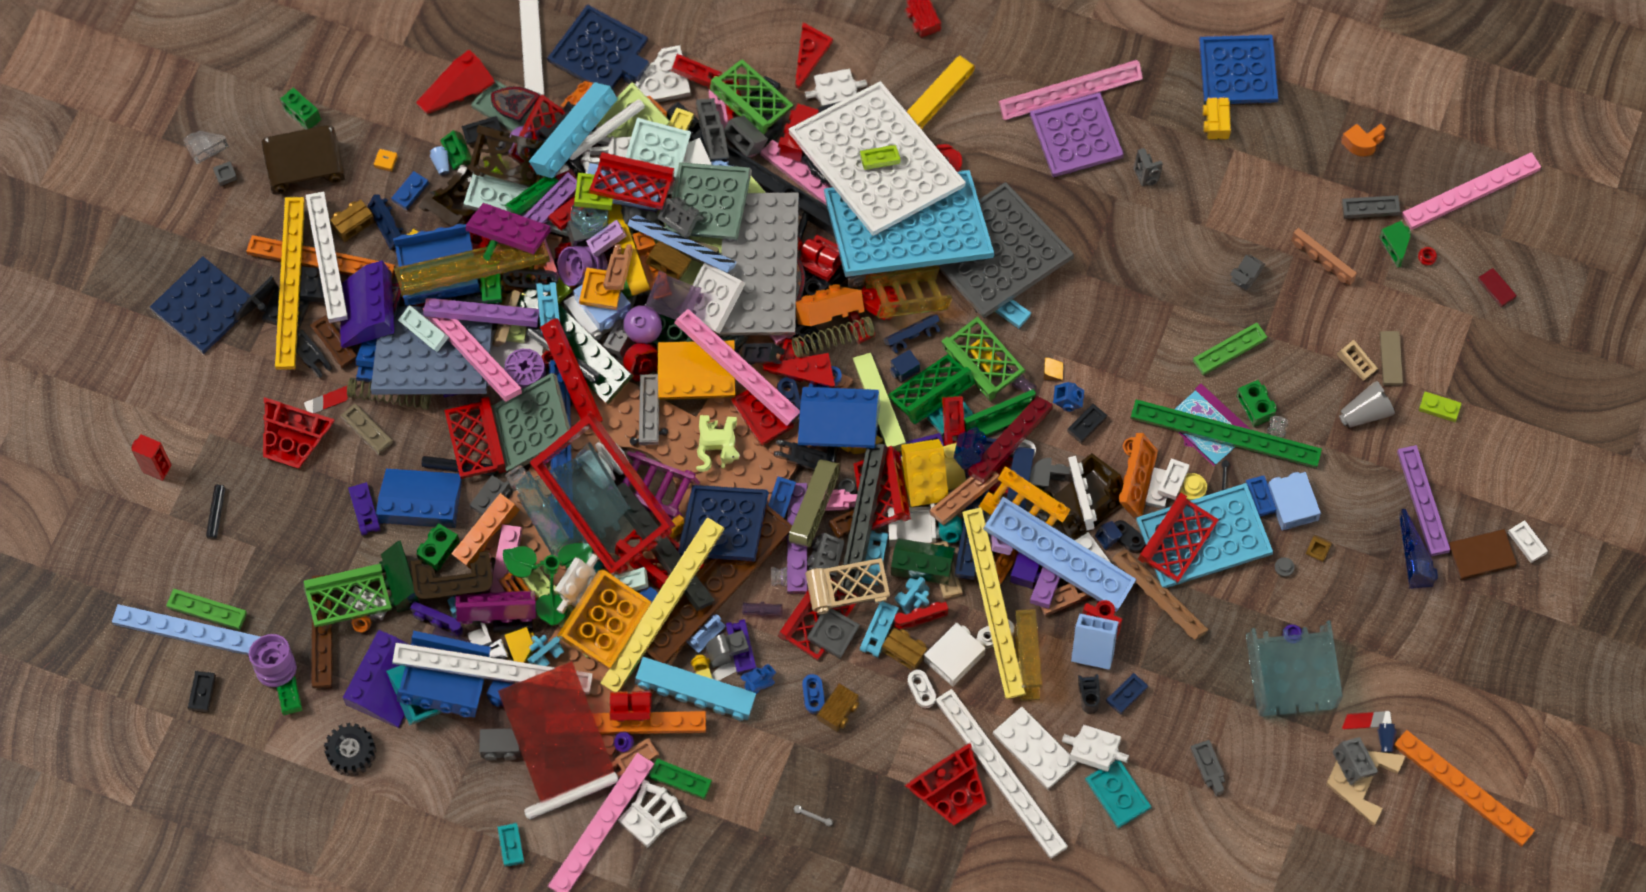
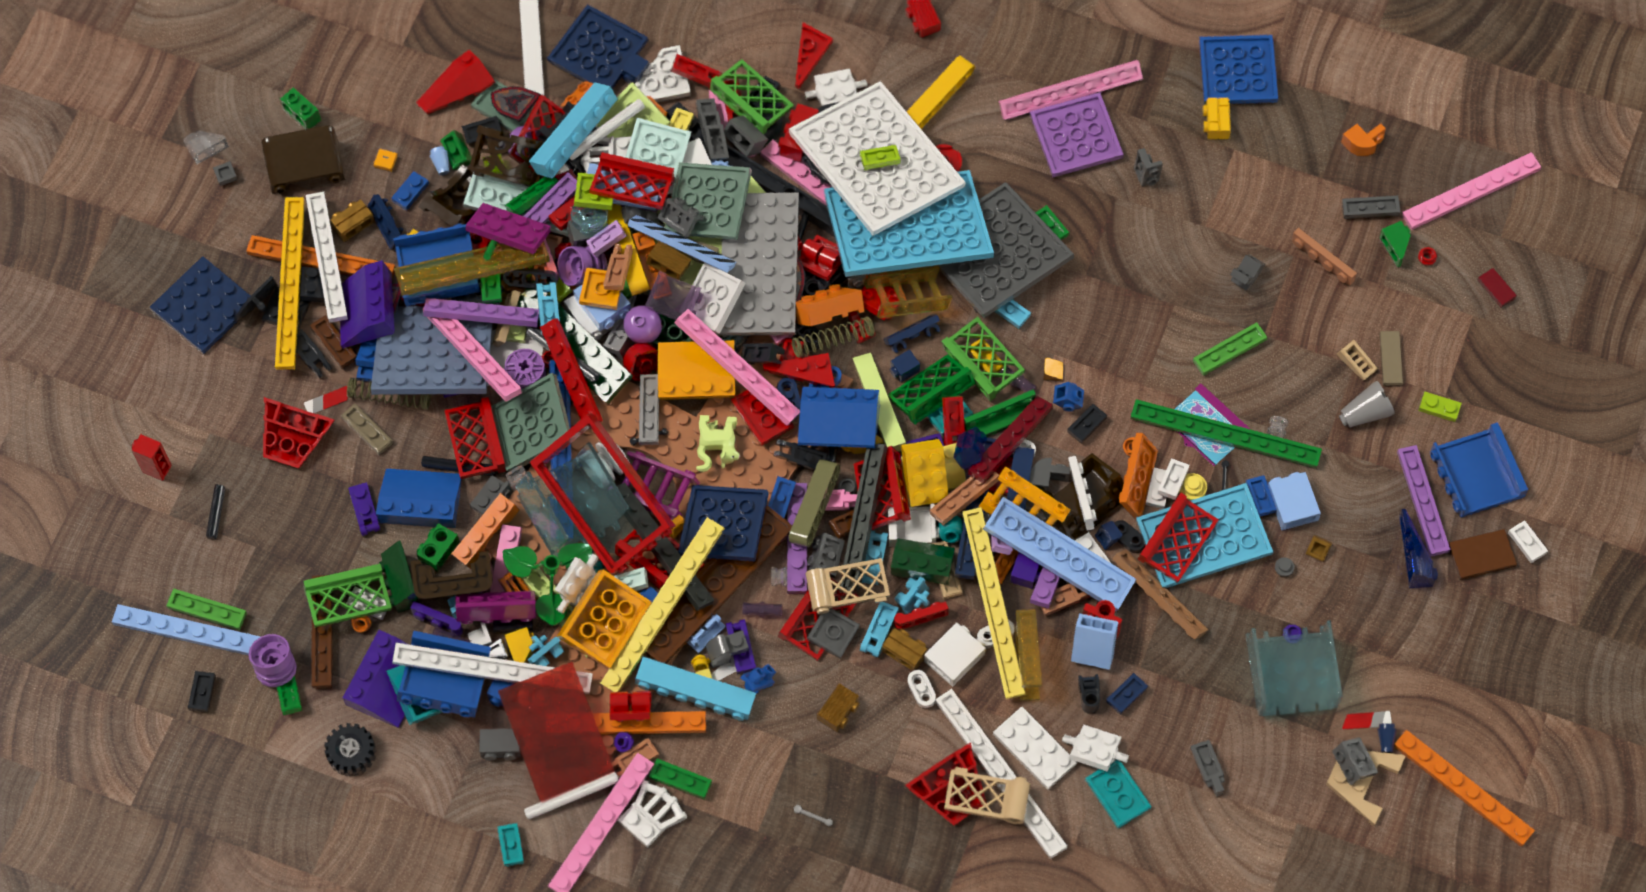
light aqua plate [398,305,449,352] -> none
blue plate [802,674,825,714] -> none
green brick [1236,380,1277,427] -> none
none -> tan piece [944,767,1030,824]
none -> green plate [1035,205,1069,240]
none -> blue panel [1430,422,1528,518]

